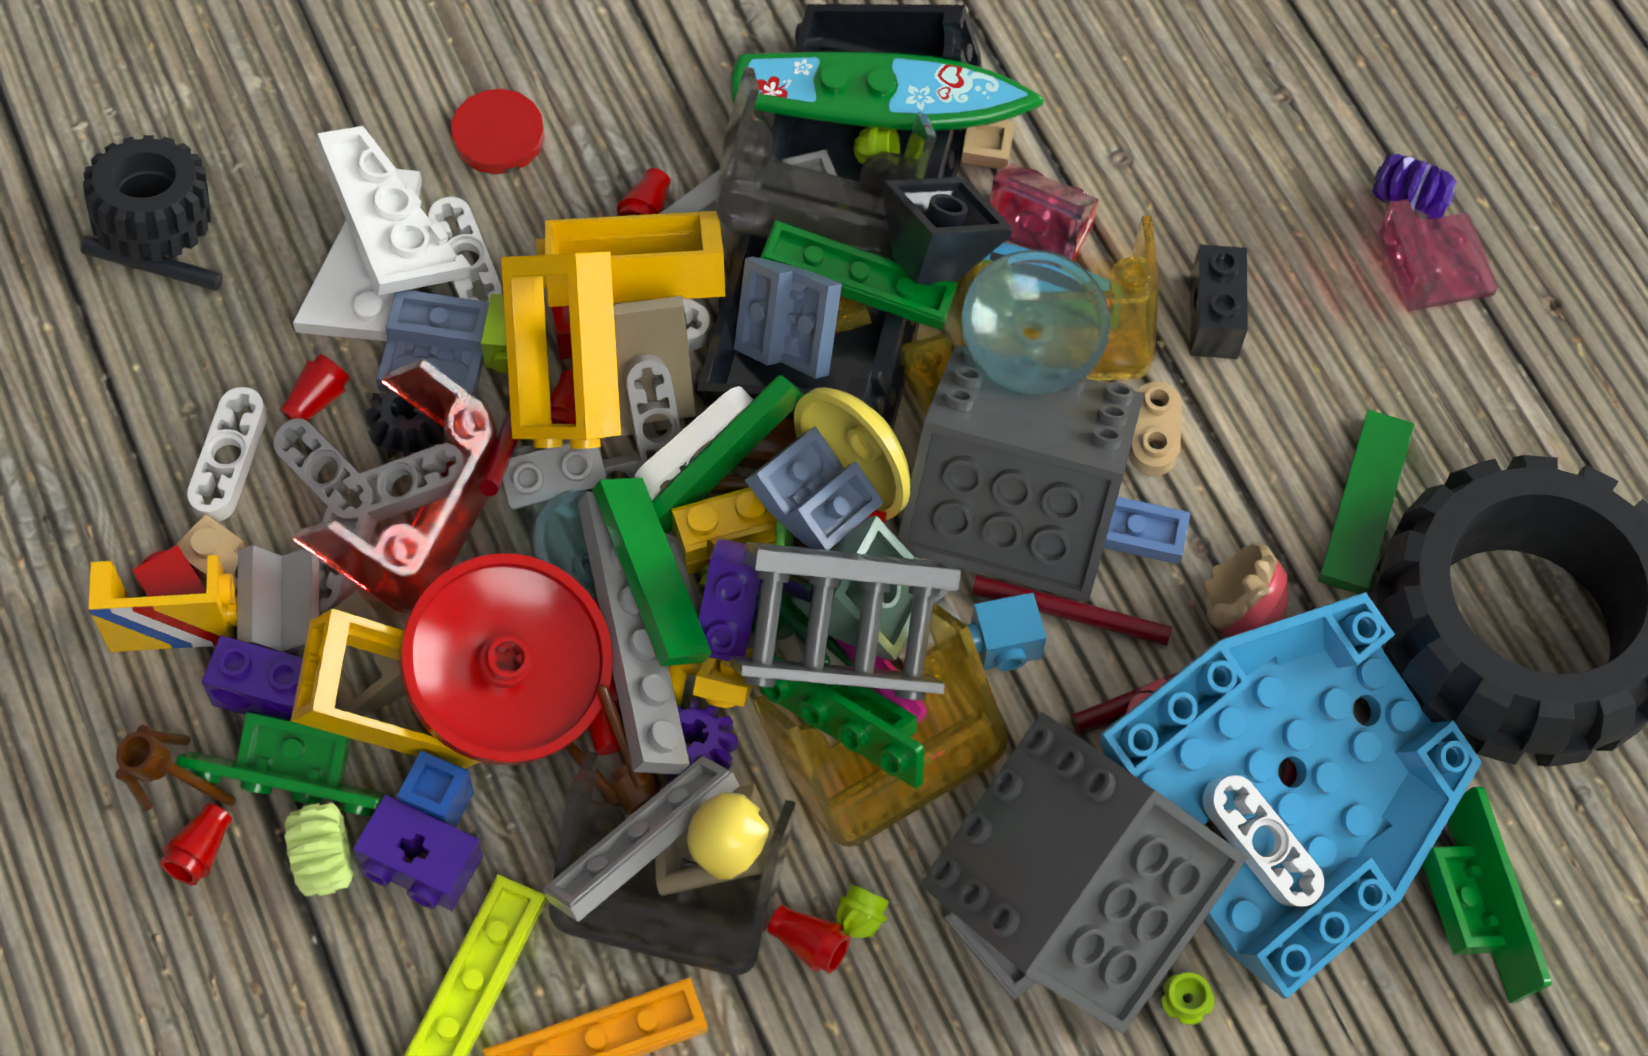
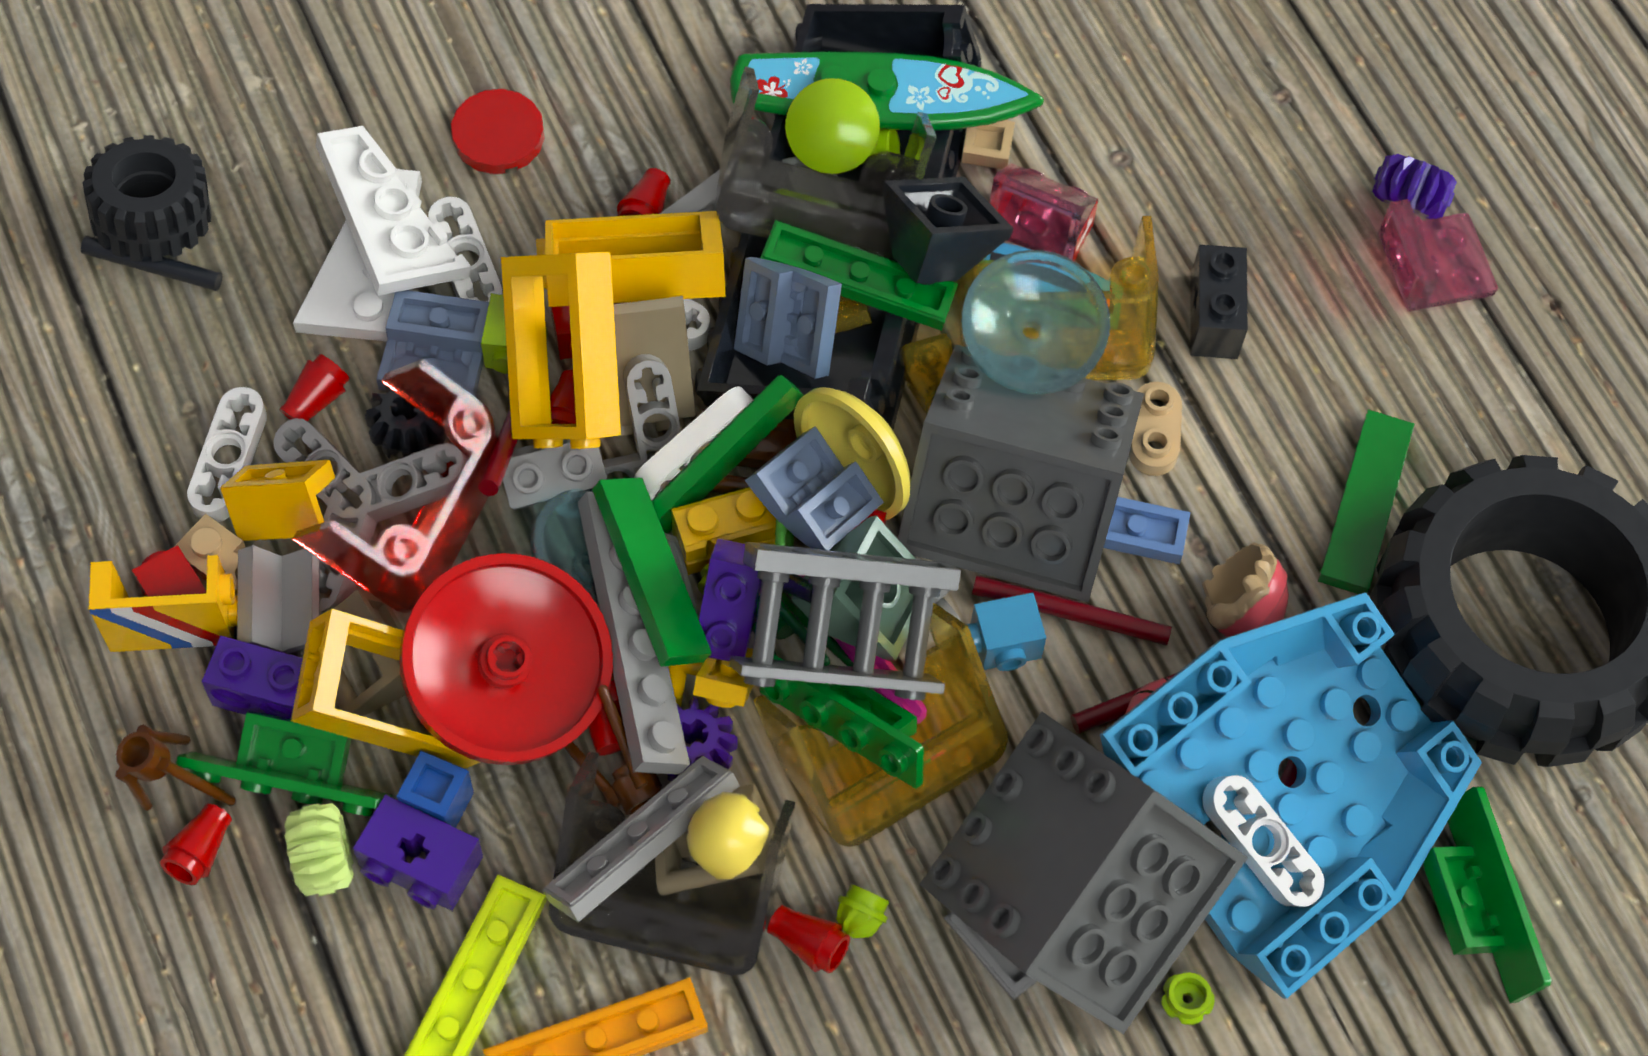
none -> yellow panel [220,460,336,541]
none -> lime dish [785,78,880,174]

